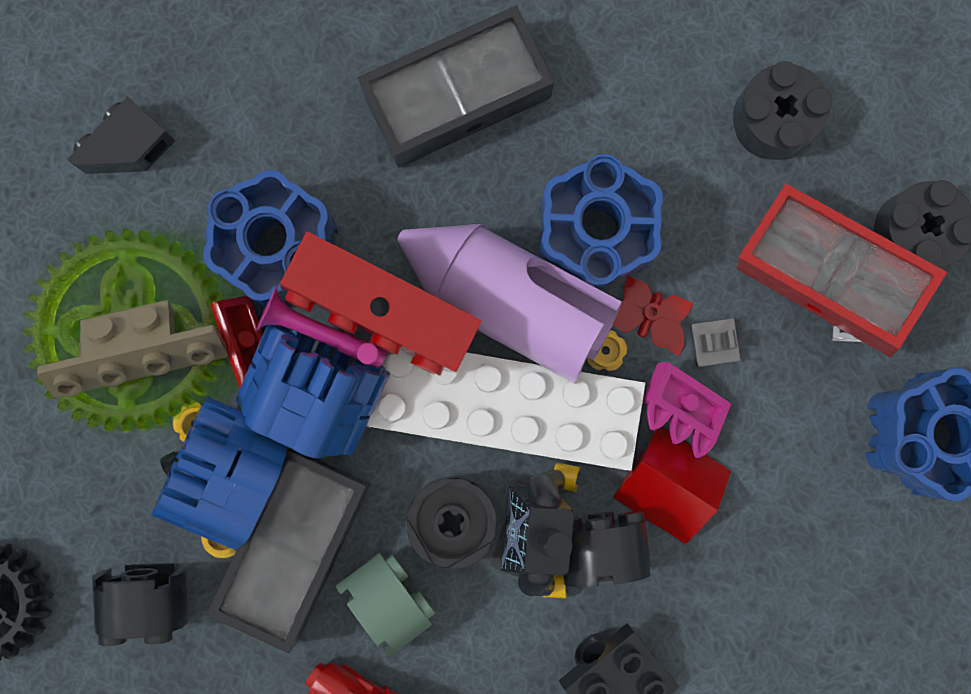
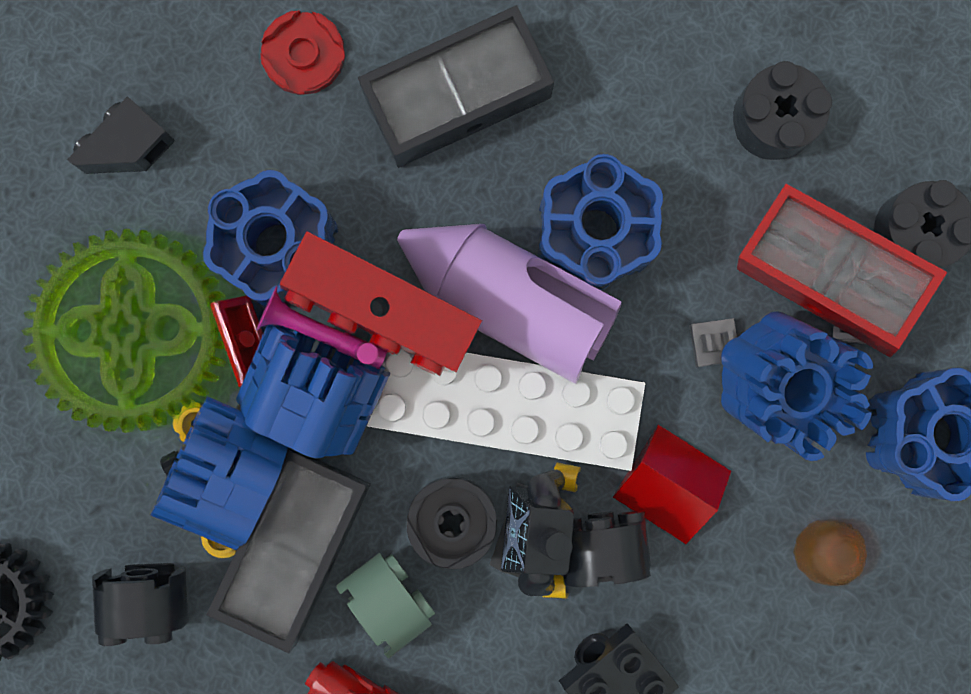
dark tan bracket [37,300,228,398] -> none
yellow plate [587,330,627,371] -> none
red piece [613,276,693,356] -> none
dark pink plate [642,362,731,458] -> none
none -> red tile [260,10,345,95]
none -> blue piece [721,311,873,461]
none -> clear orange hair [793,520,867,586]

